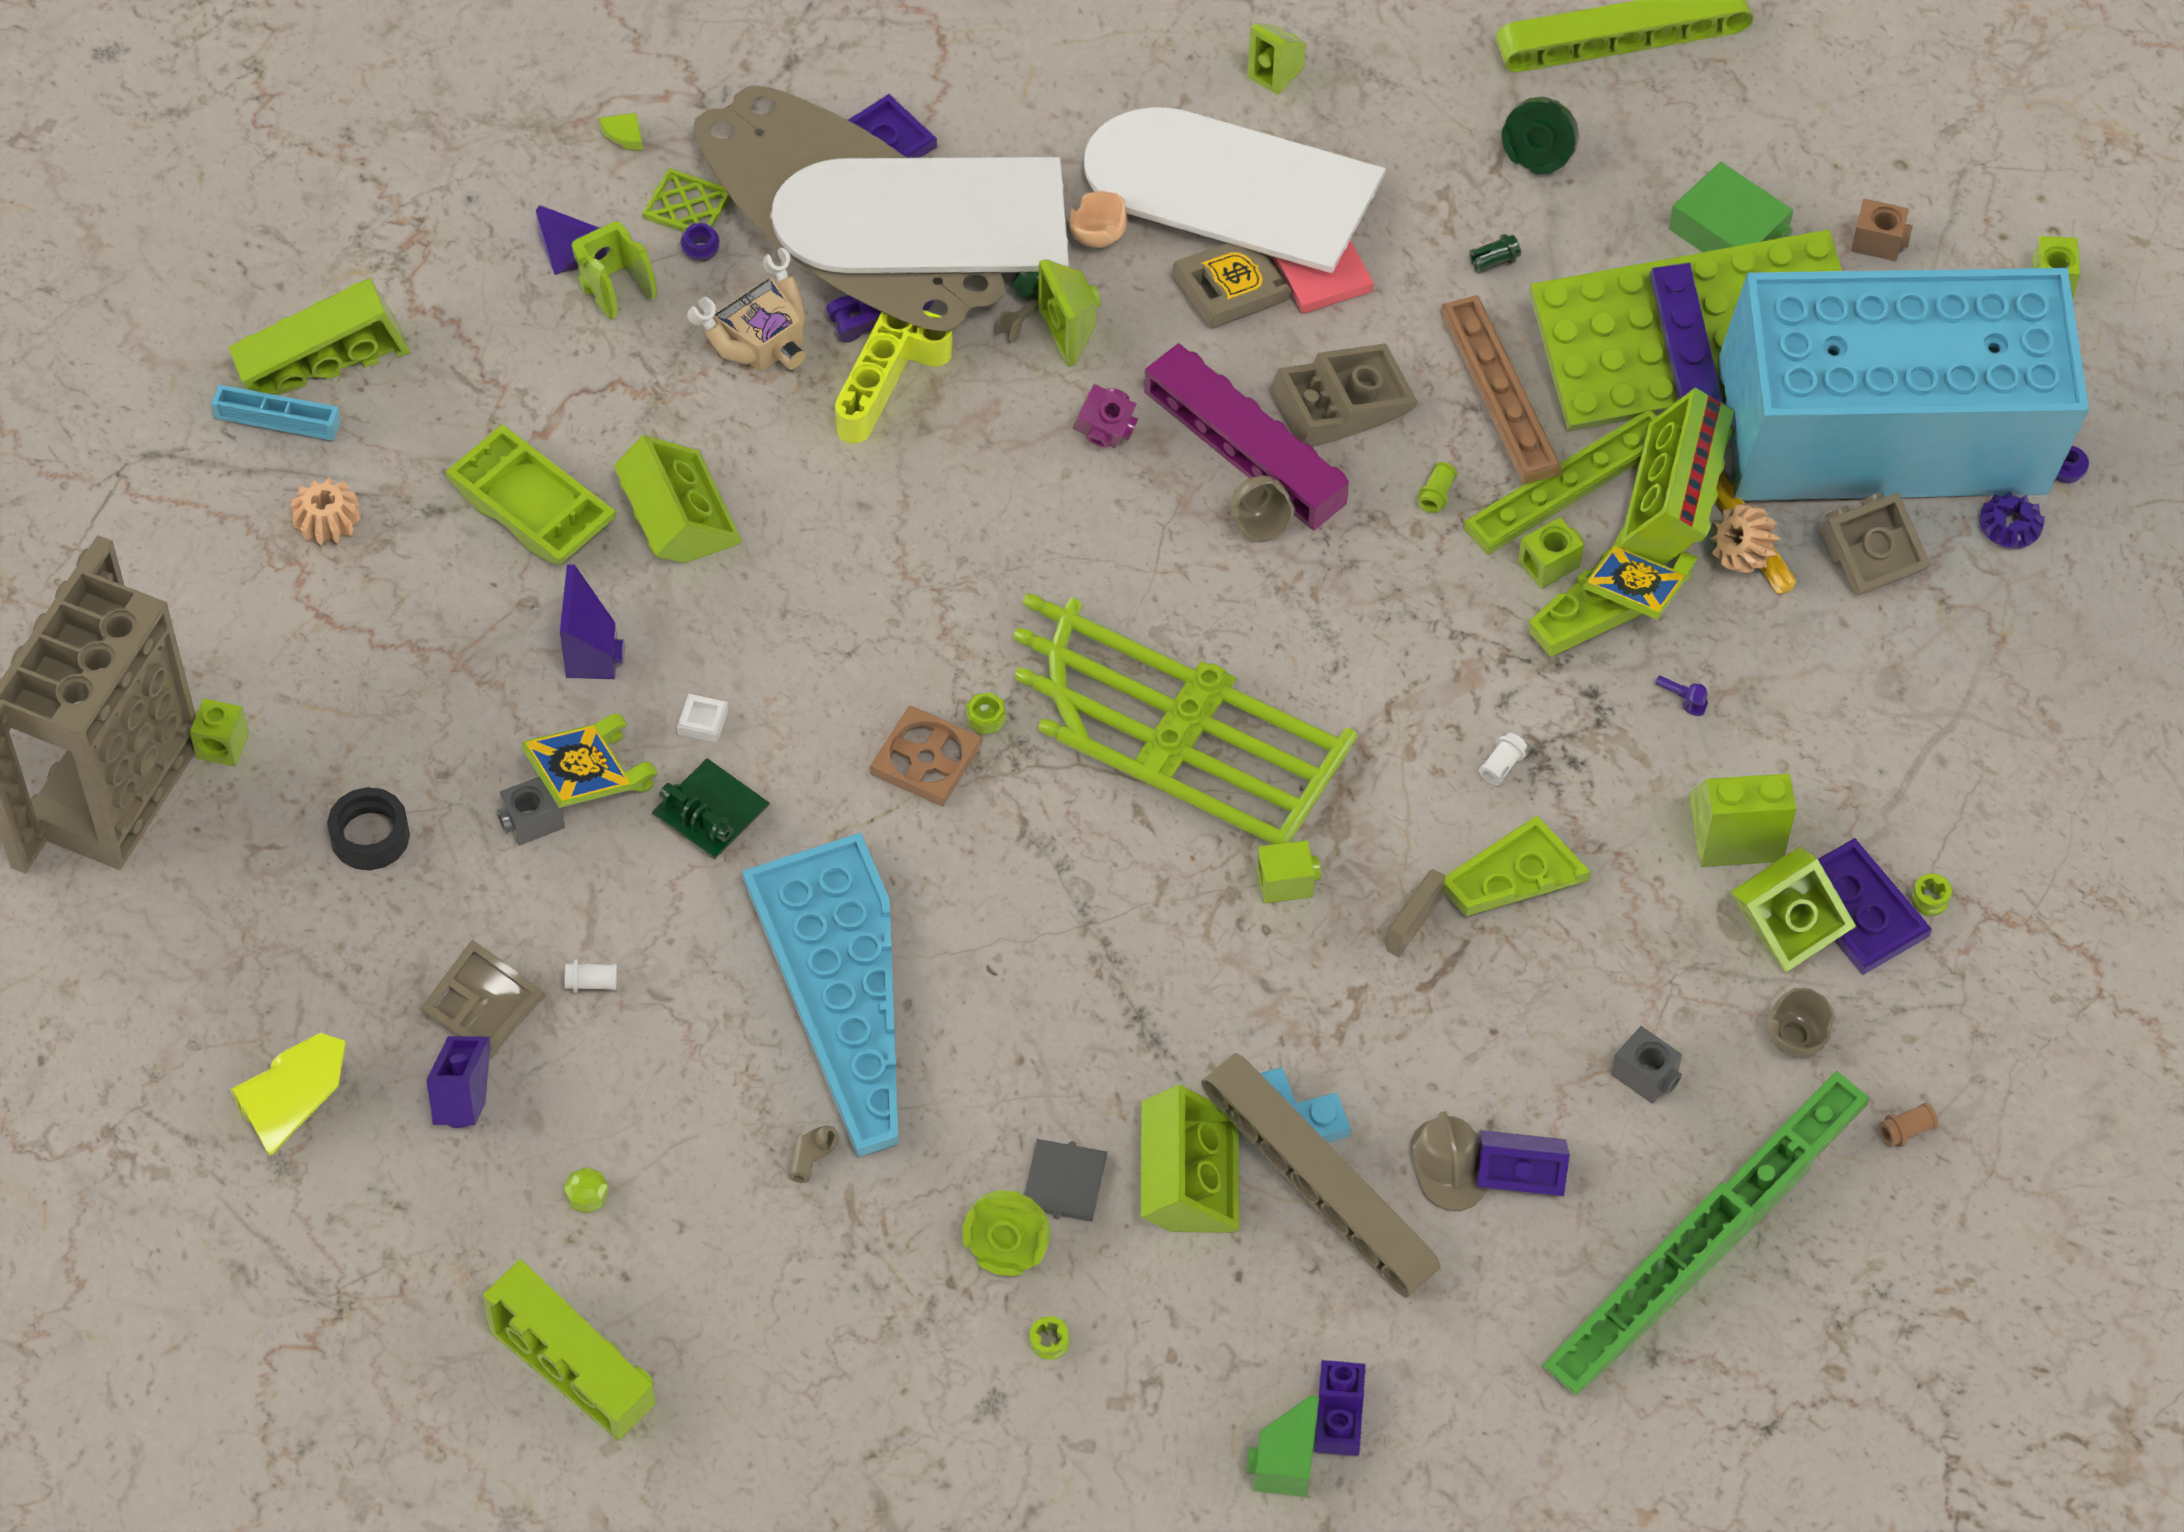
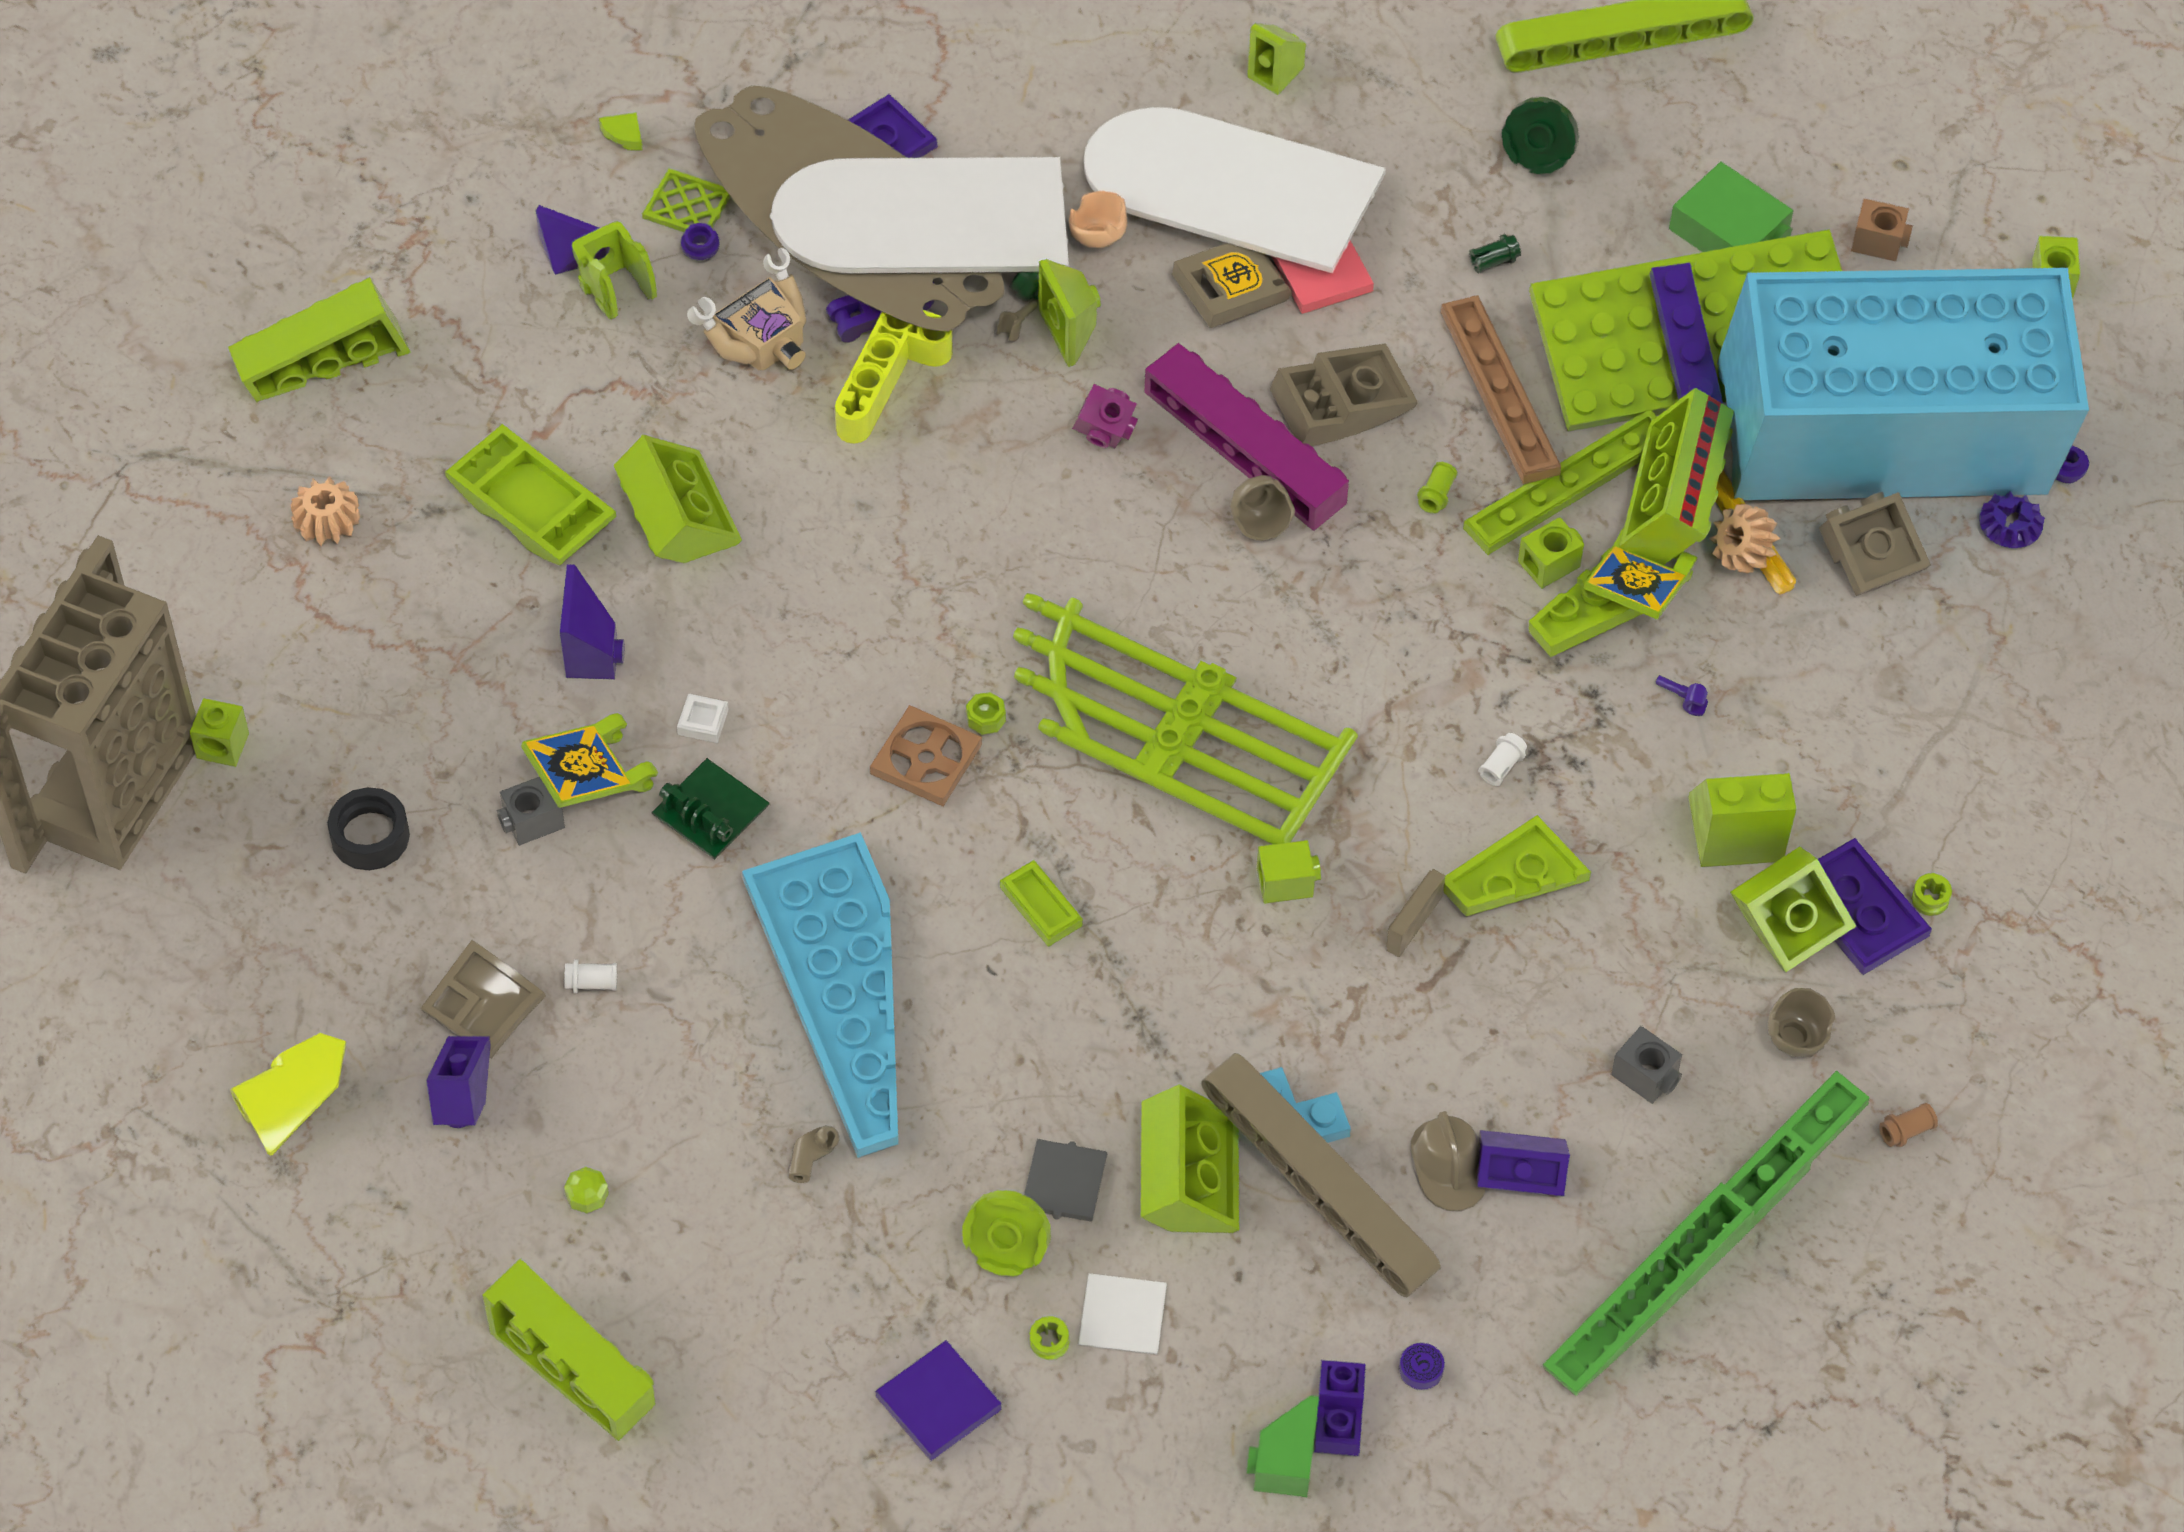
medium azure piece [212,385,341,441] -> none
none -> dark purple tile [876,1340,1002,1461]
none -> lime tile [1000,860,1083,947]
none -> white sticker [1078,1273,1167,1354]
none -> dark purple tile [1399,1343,1445,1390]

